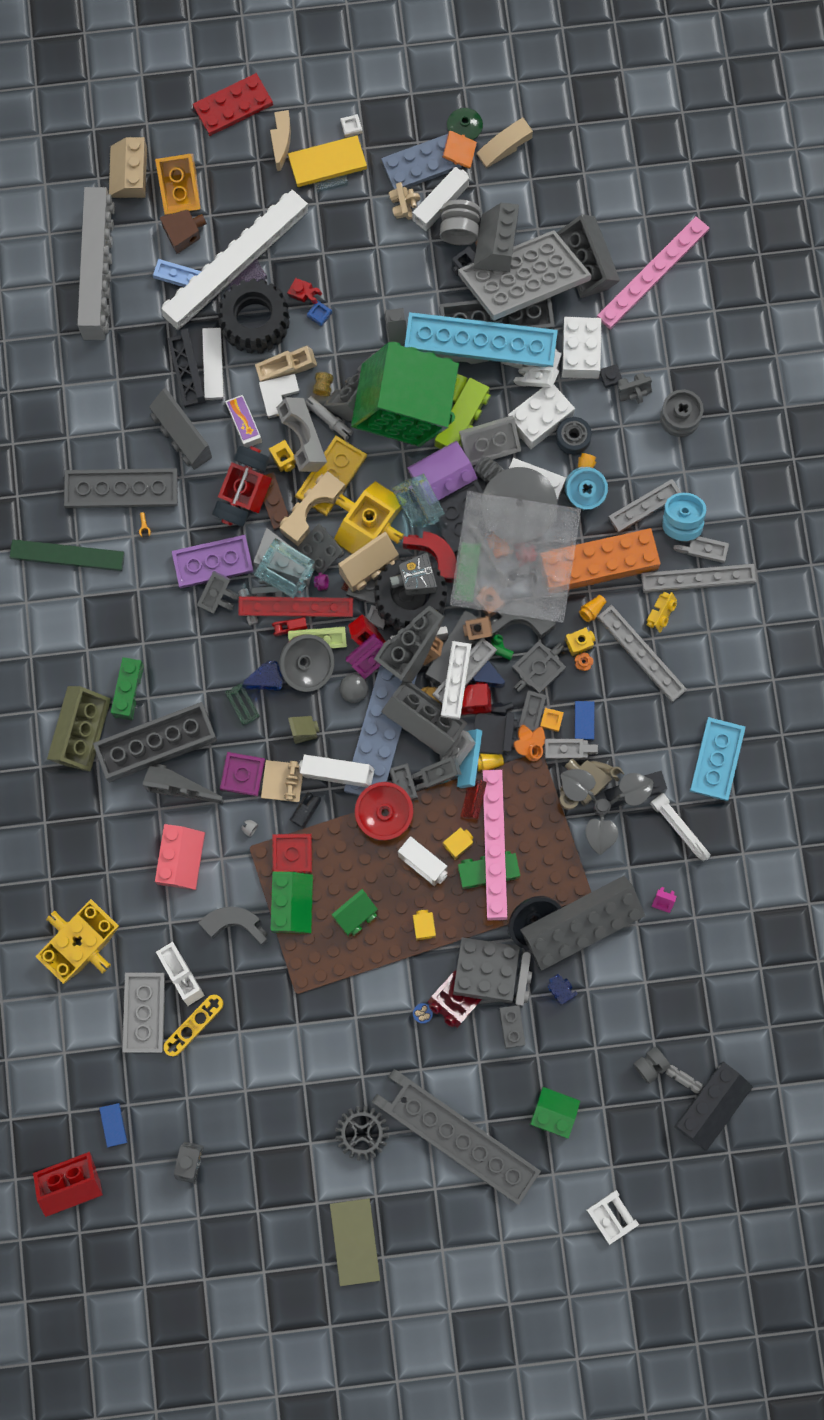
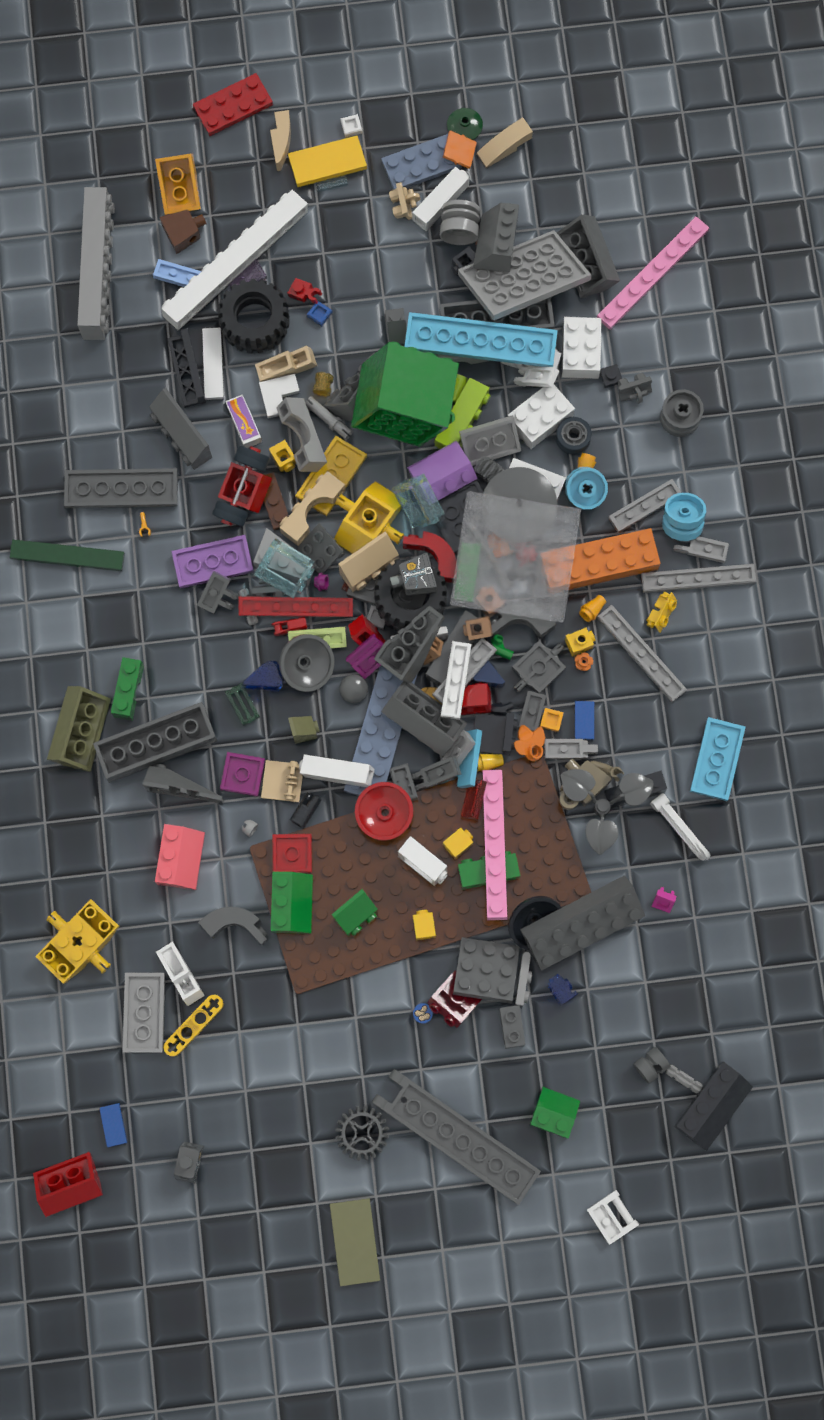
tan slope [109,137,147,198] -> none

